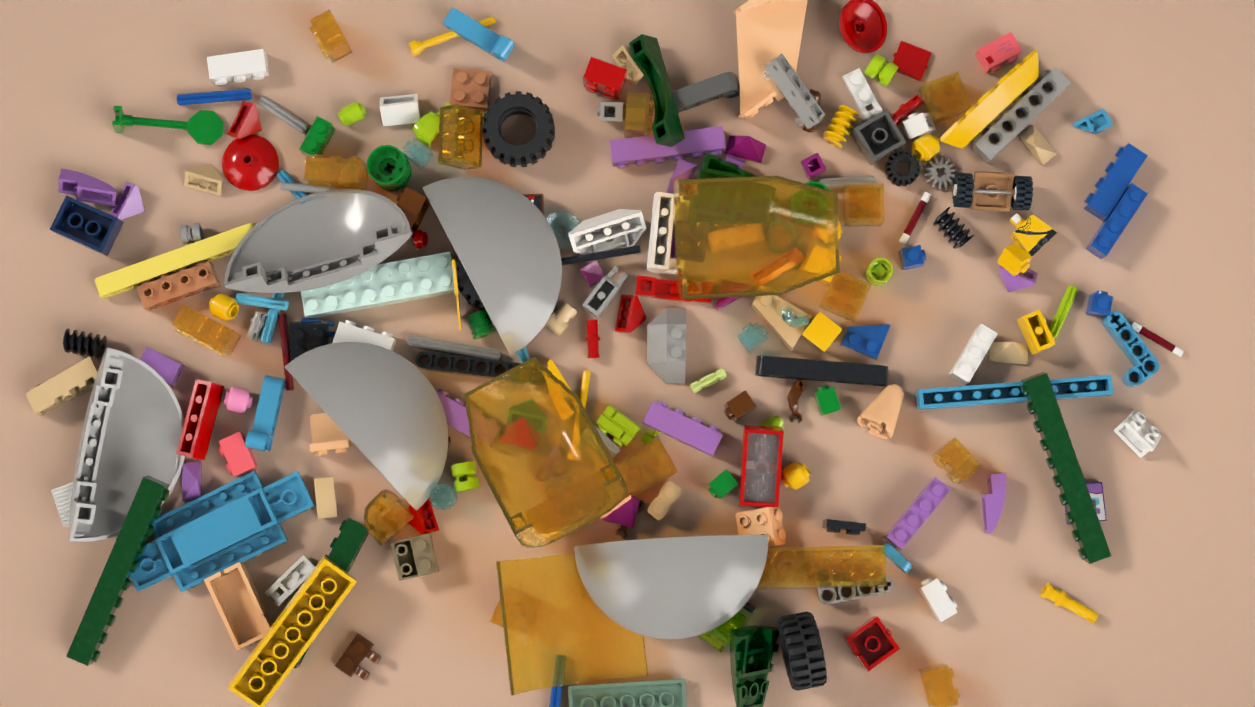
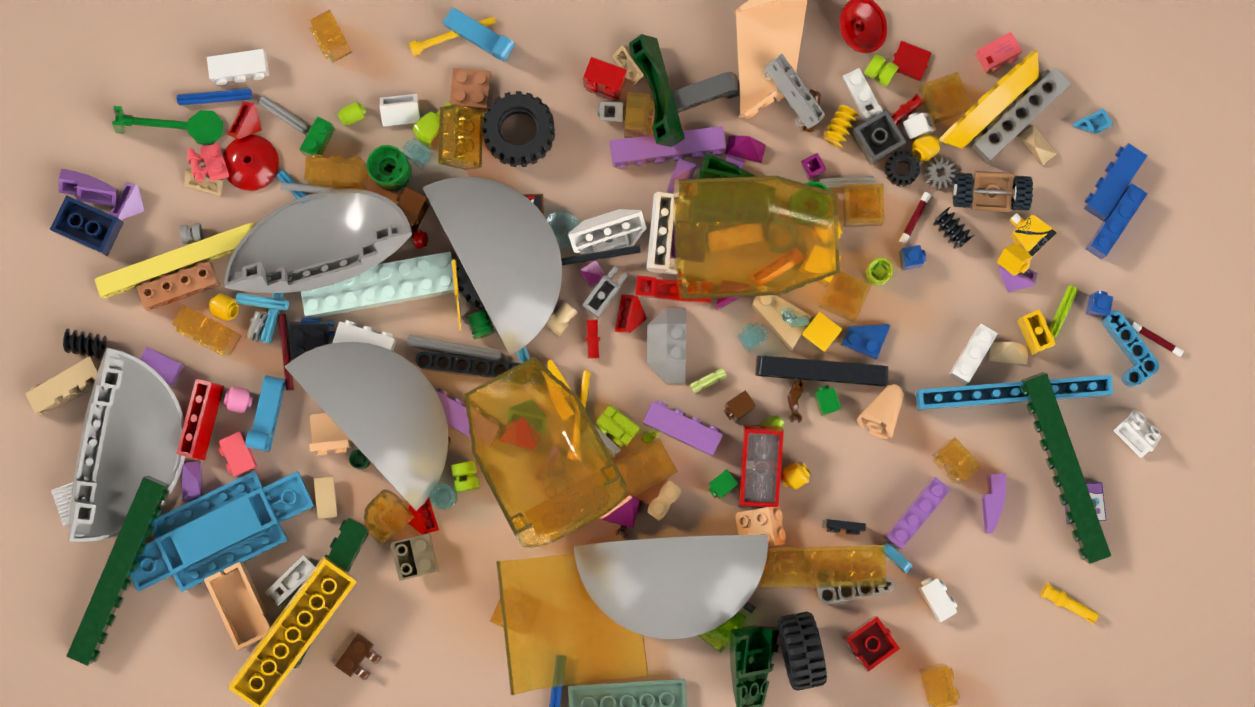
none -> coral plate [187,143,229,183]
none -> dark green wheel [349,449,371,470]

